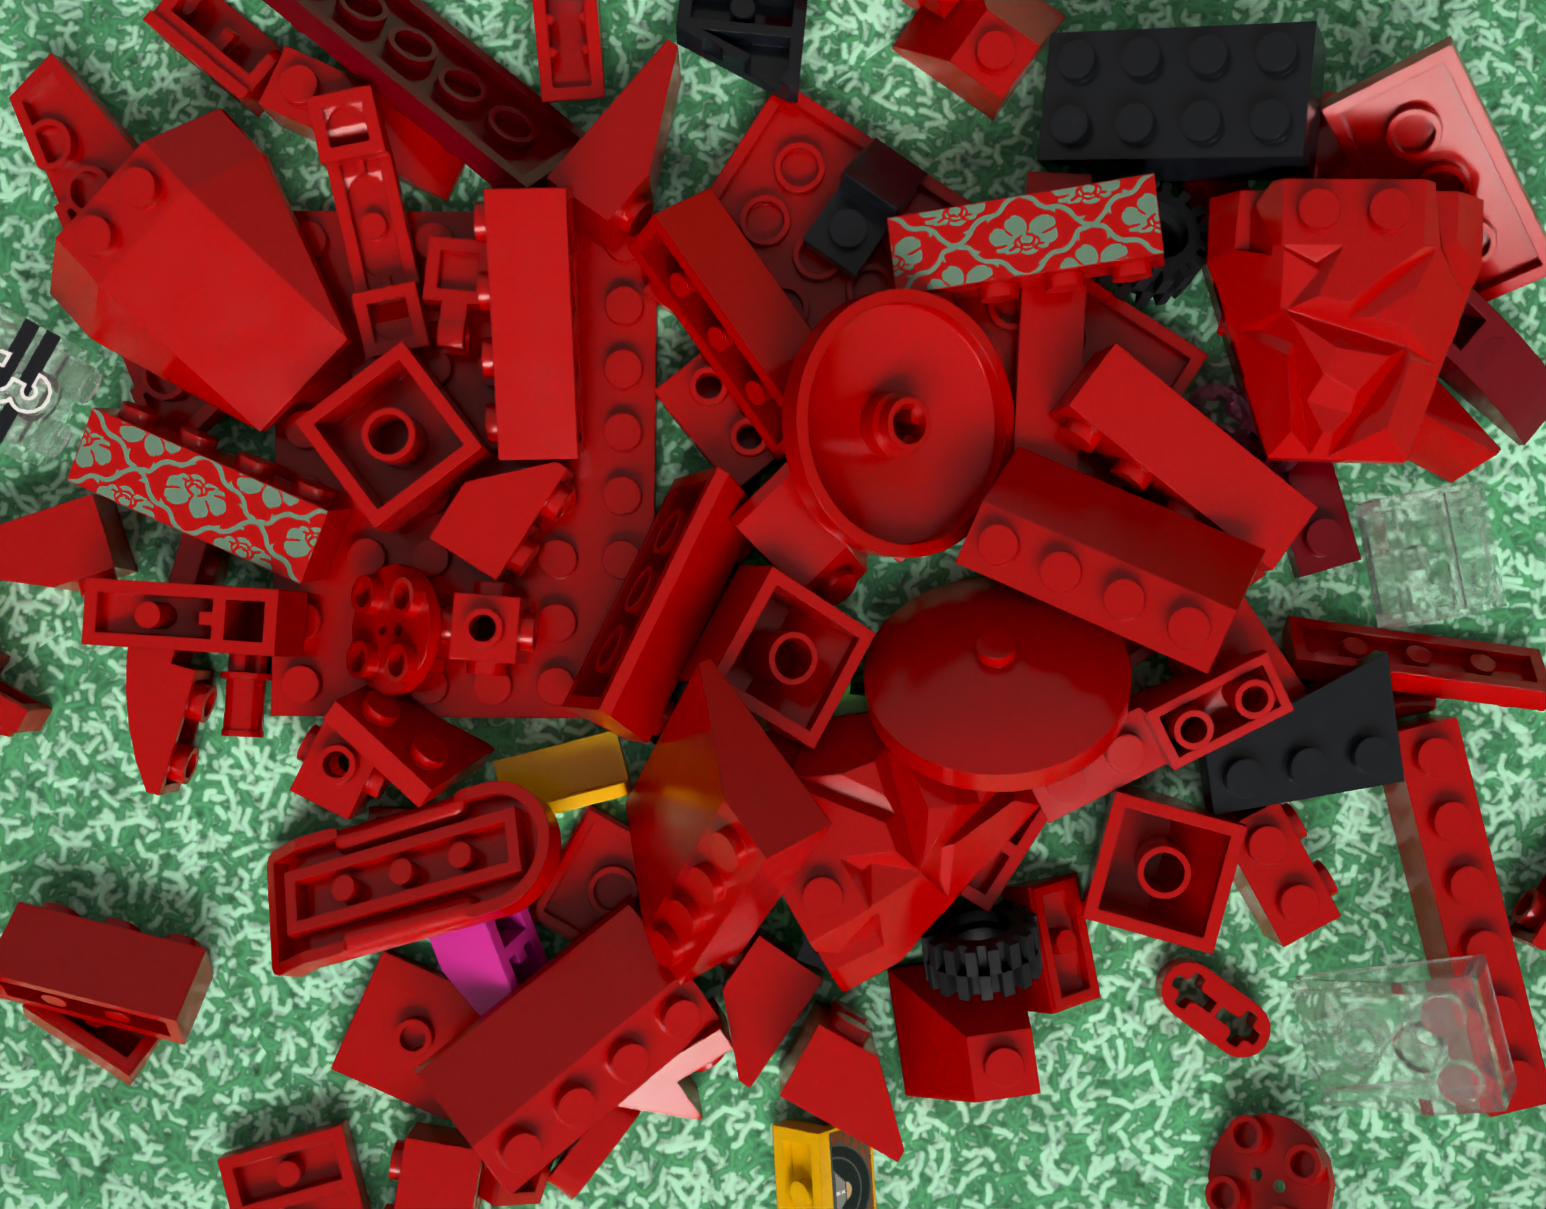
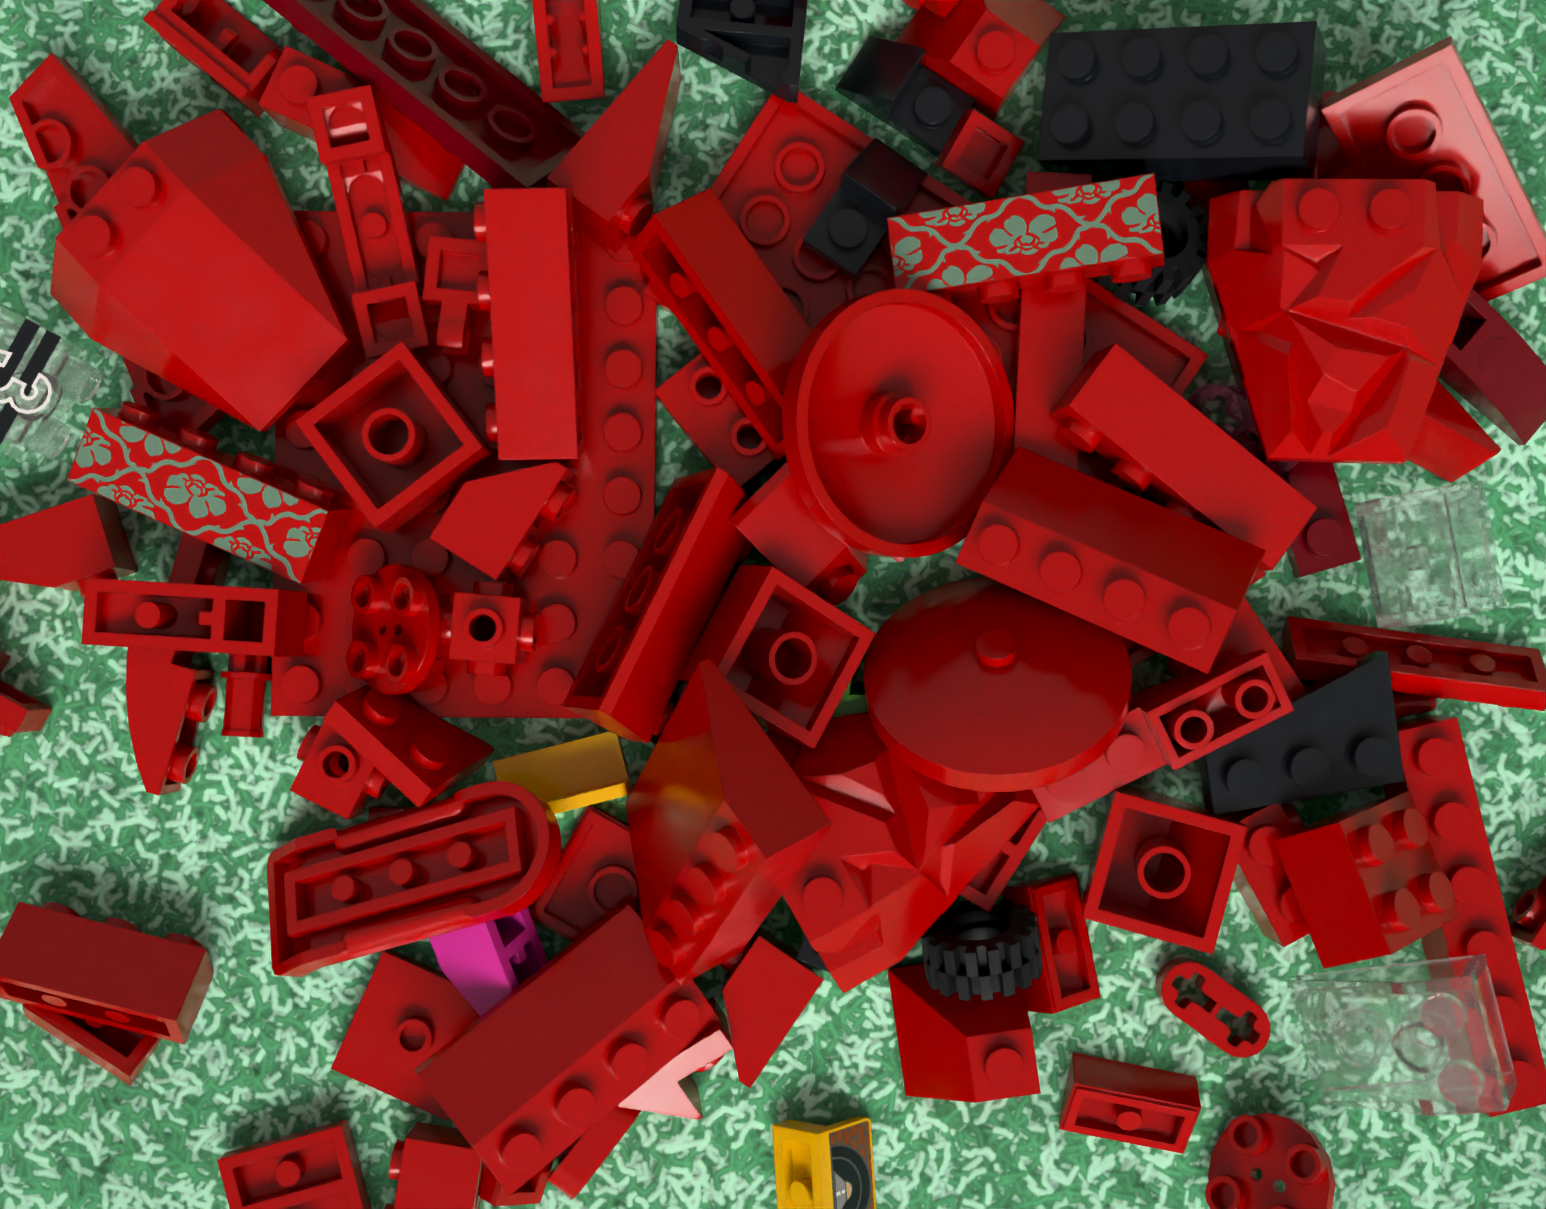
red slope [779,999,905,1162] -> none
none -> black slope [835,36,976,157]
none -> red plate [934,109,1025,198]
none -> red slope [1059,1053,1201,1154]
none -> red brick [1274,791,1459,969]

